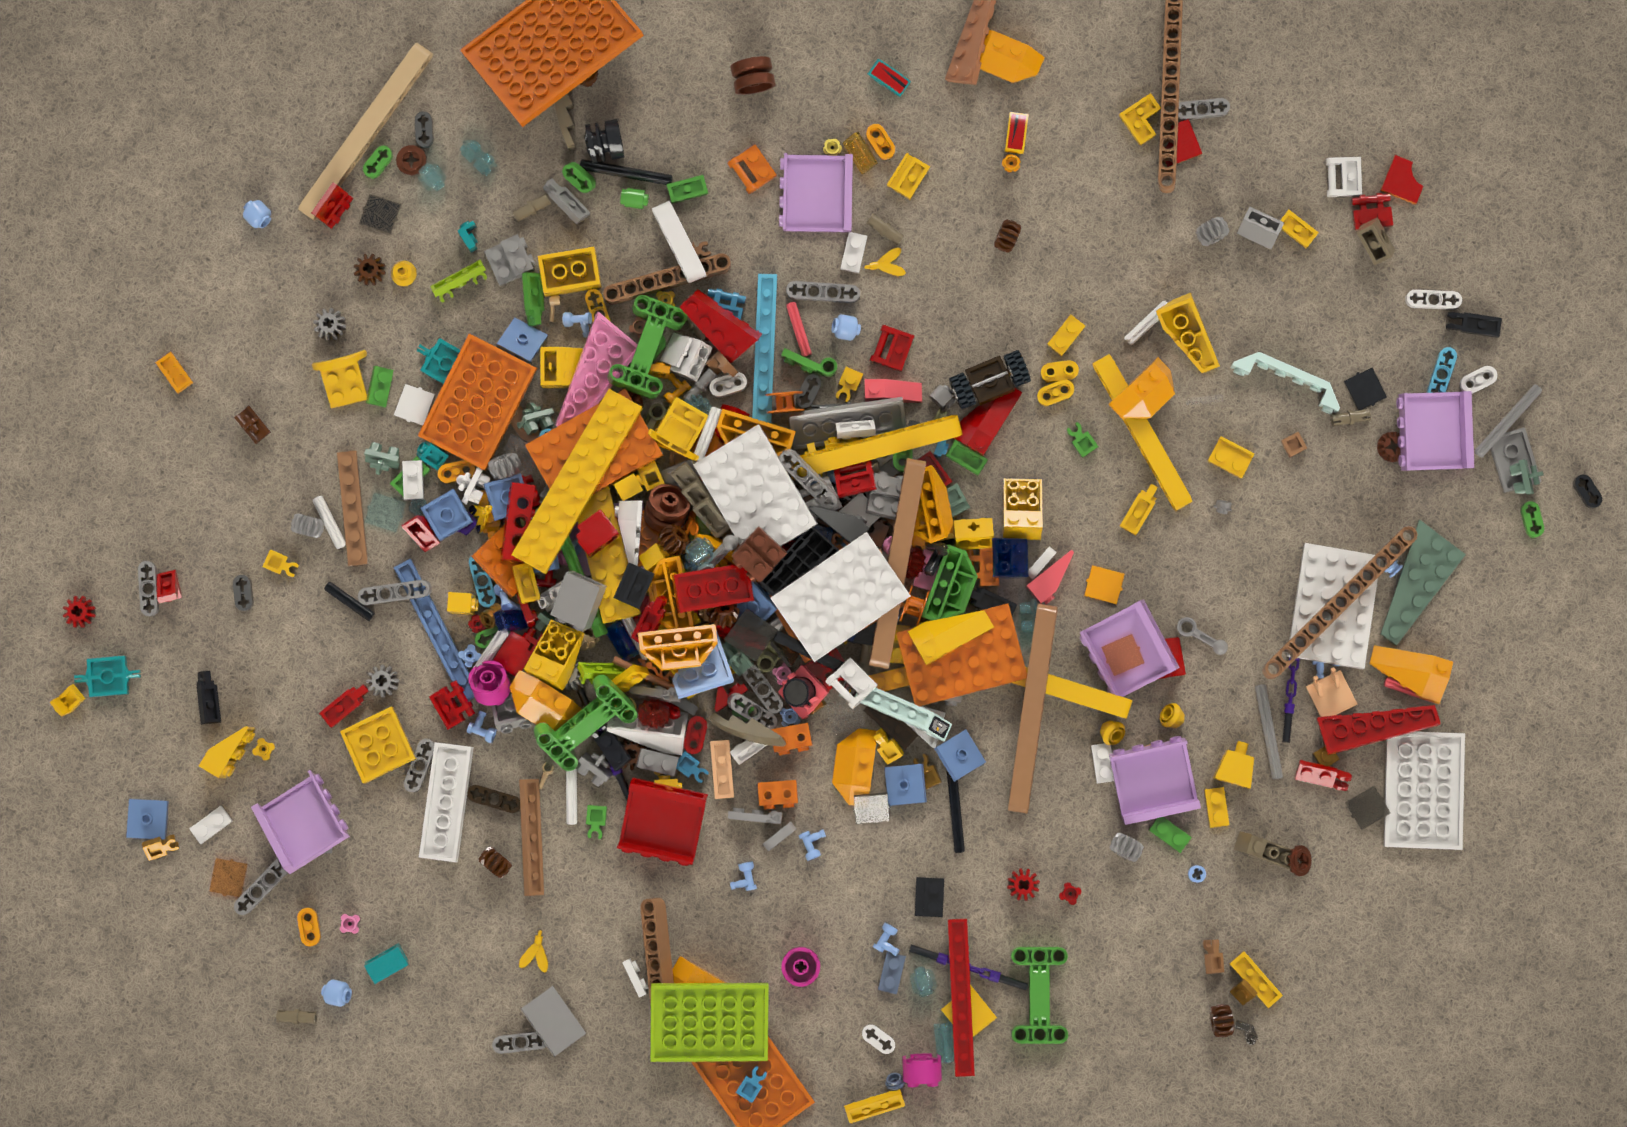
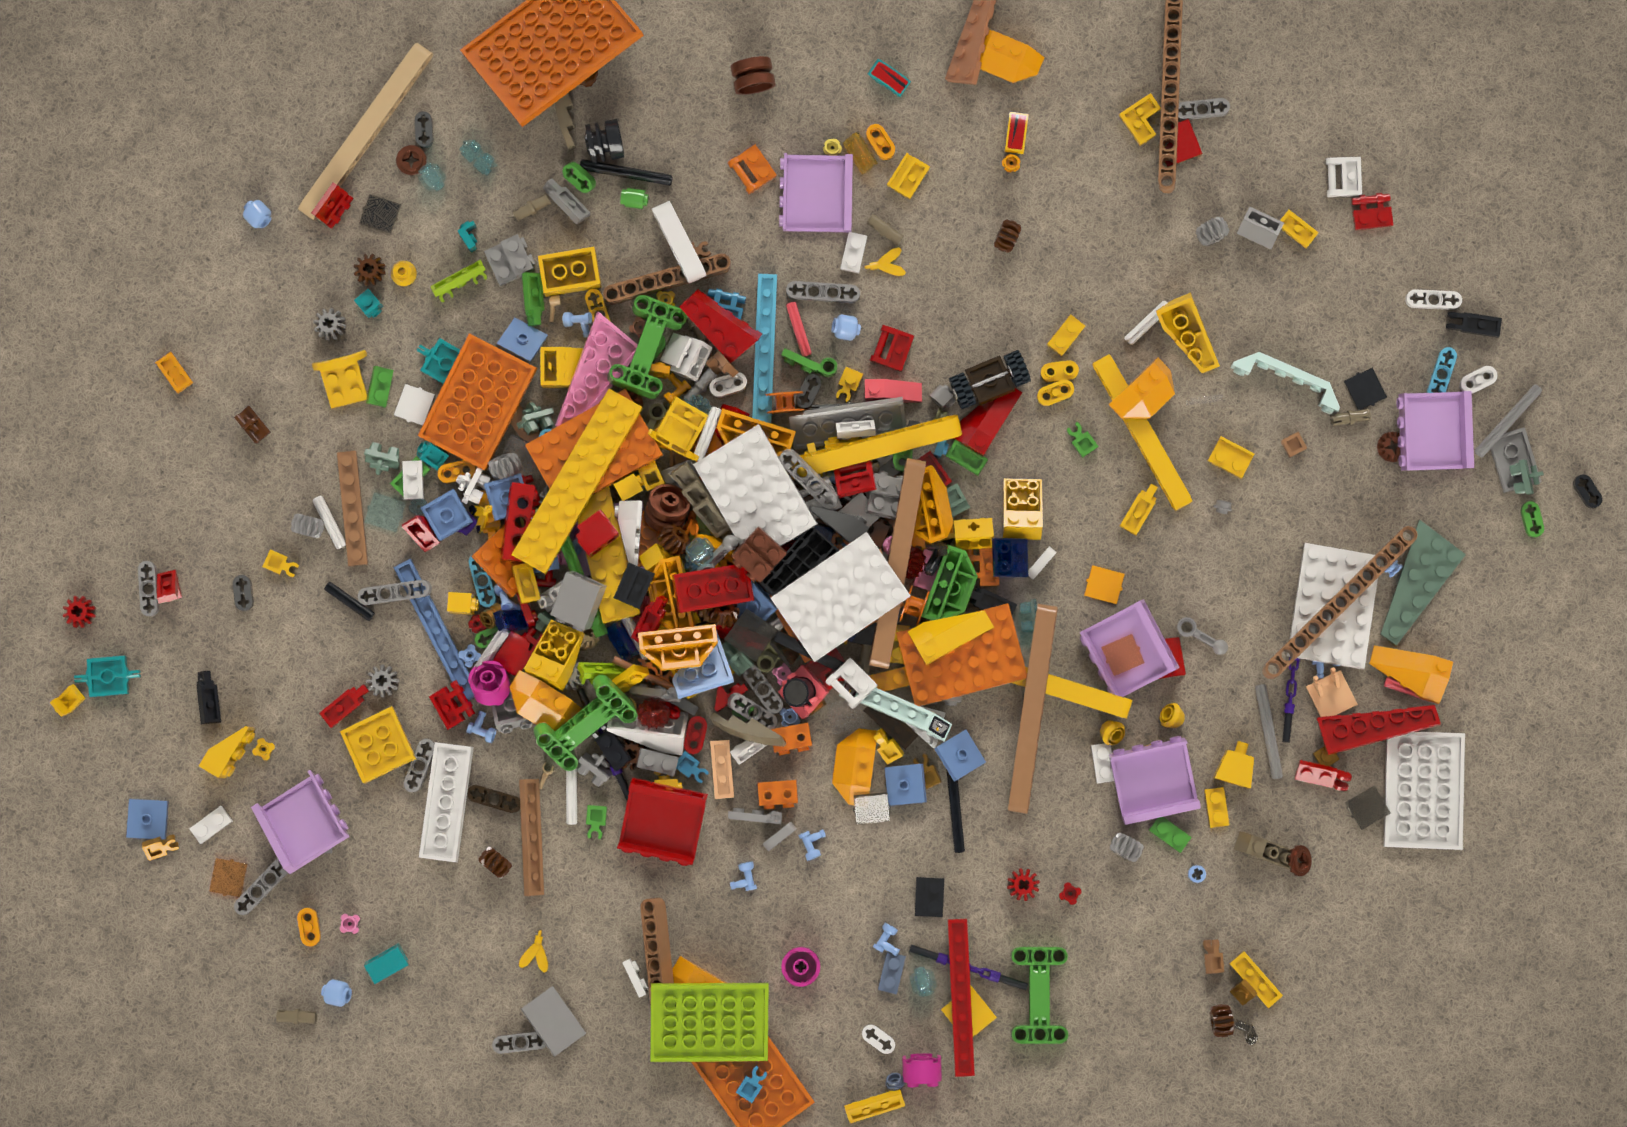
bright green beam [363,146,393,179] -> none
bright green plate [667,175,708,204] -> none
clear light blue hinge [934,1022,954,1063] -> none
coral slope [1026,550,1074,604] -> none
dark tan brick [1356,217,1395,265] -> none
red tile [1380,155,1424,205] -> none
none -> teal bracket [354,288,384,318]

